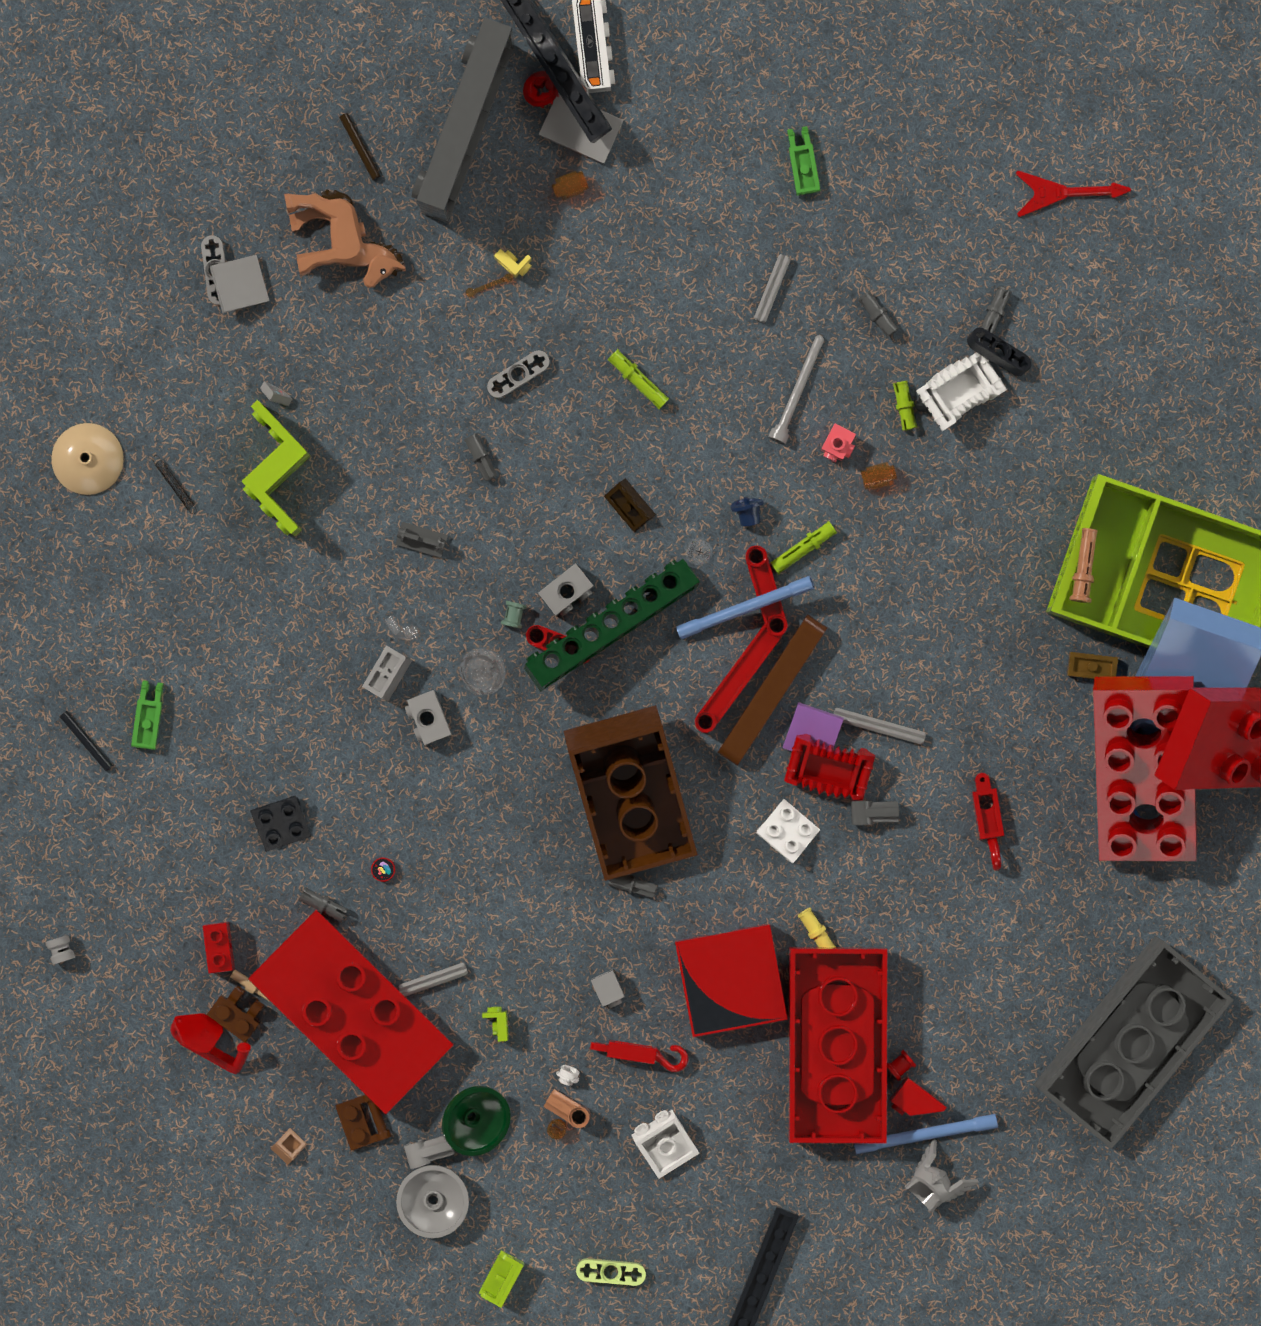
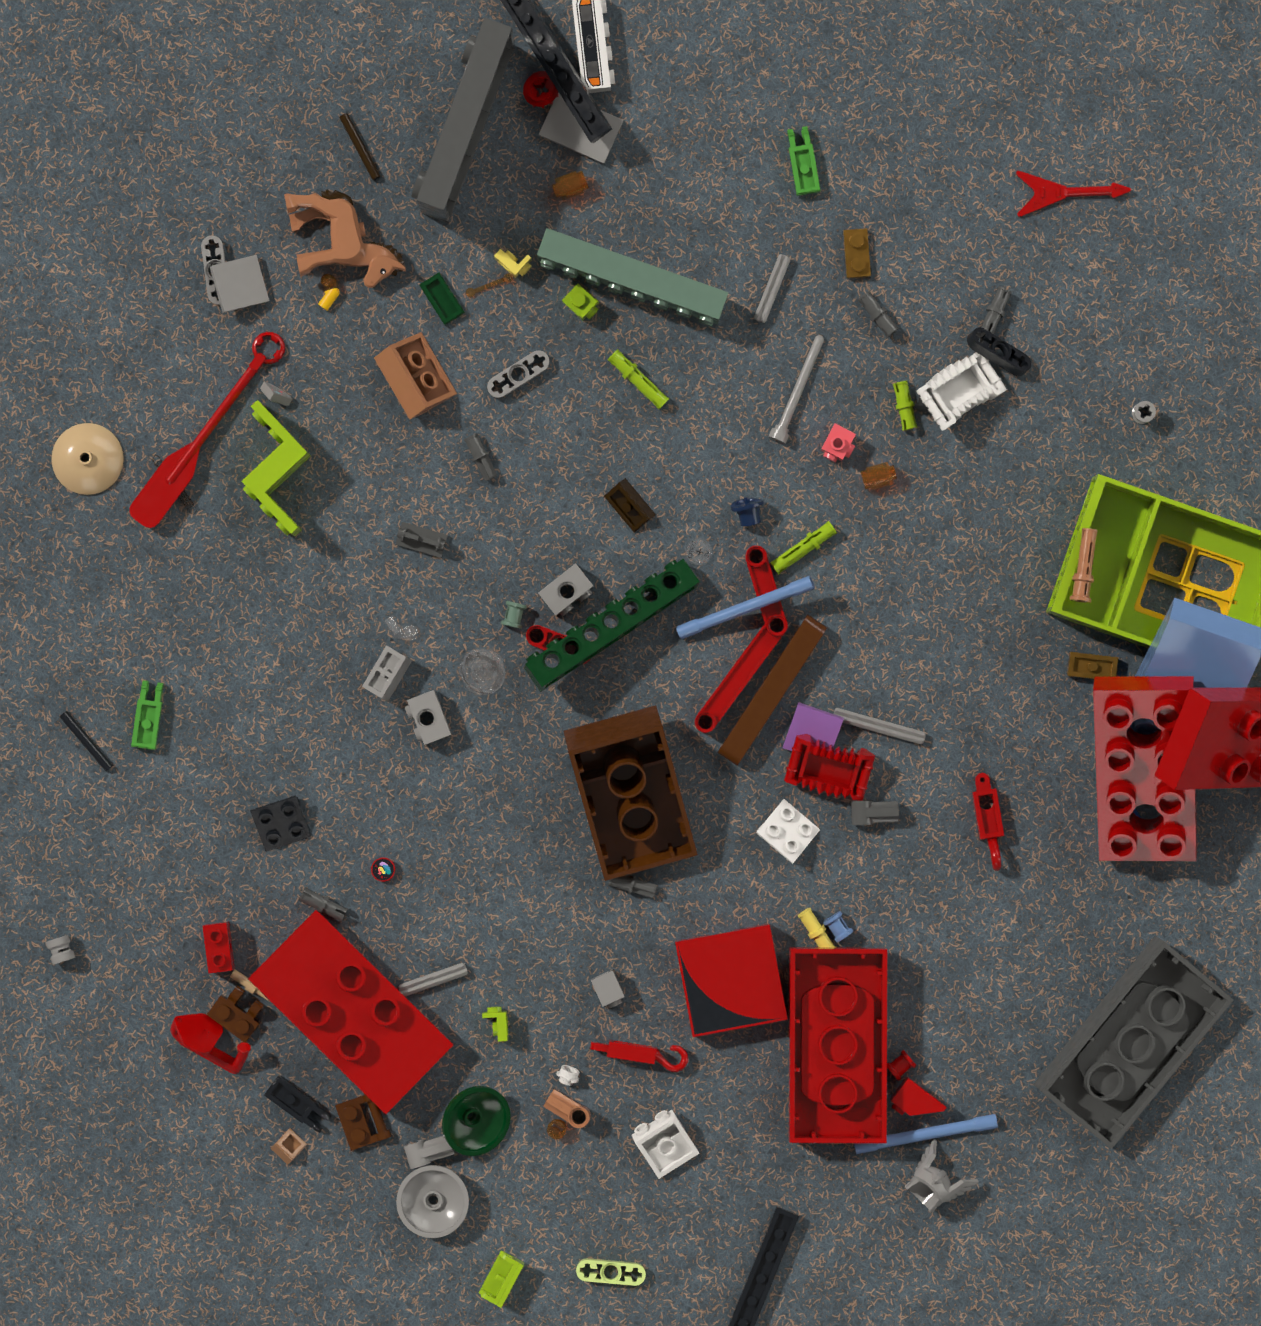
none -> red piece [129,332,285,528]
none -> black hinge [264,1075,332,1133]
none -> arm [318,274,340,311]
none -> nougat slope [374,332,457,419]
none -> dark green tile [419,272,465,325]
none -> sand green brick [537,228,729,327]
none -> lime bracket [562,284,599,321]
none -> medium blue bush [823,911,853,942]
none -> pearl gold plate [843,228,871,278]
none -> light grey bush [1131,401,1156,424]

